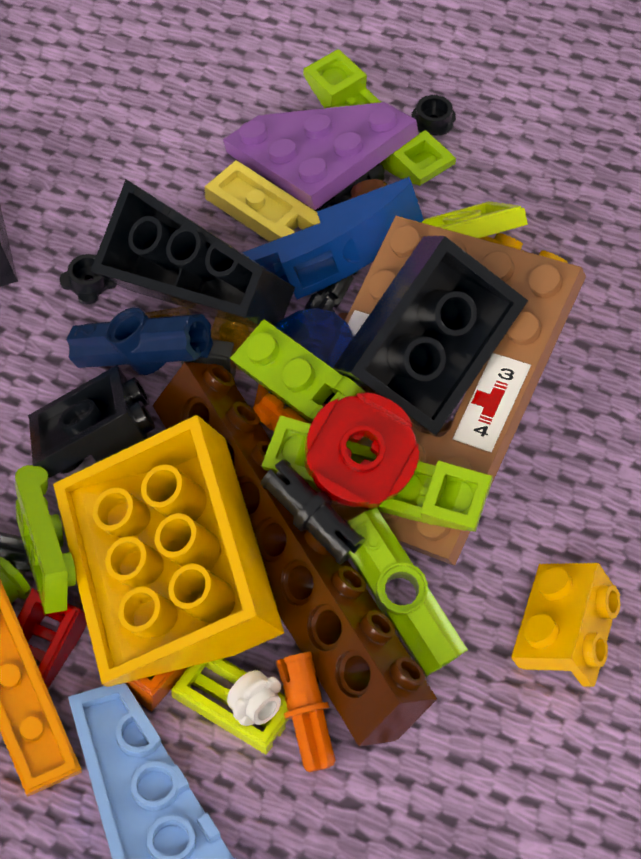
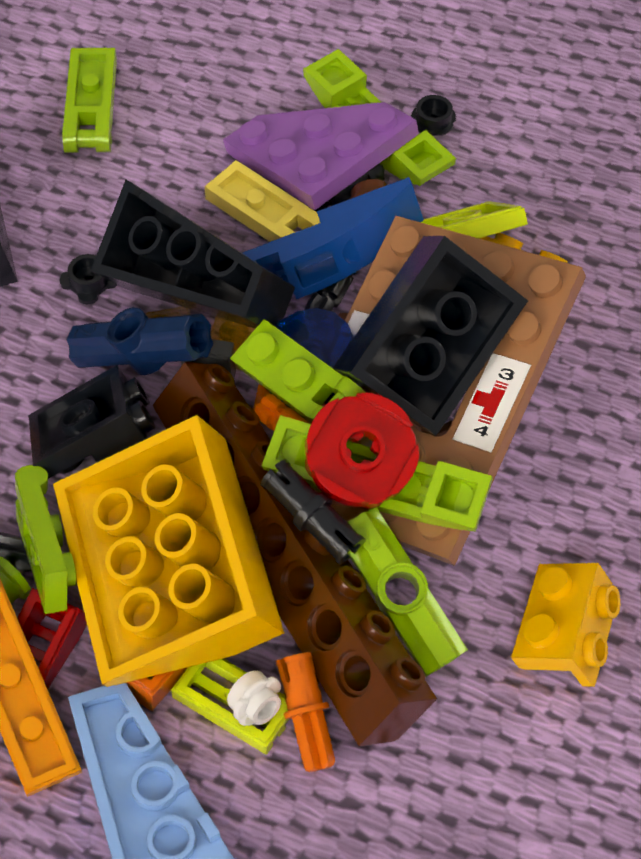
none -> lime plate [62,48,117,153]

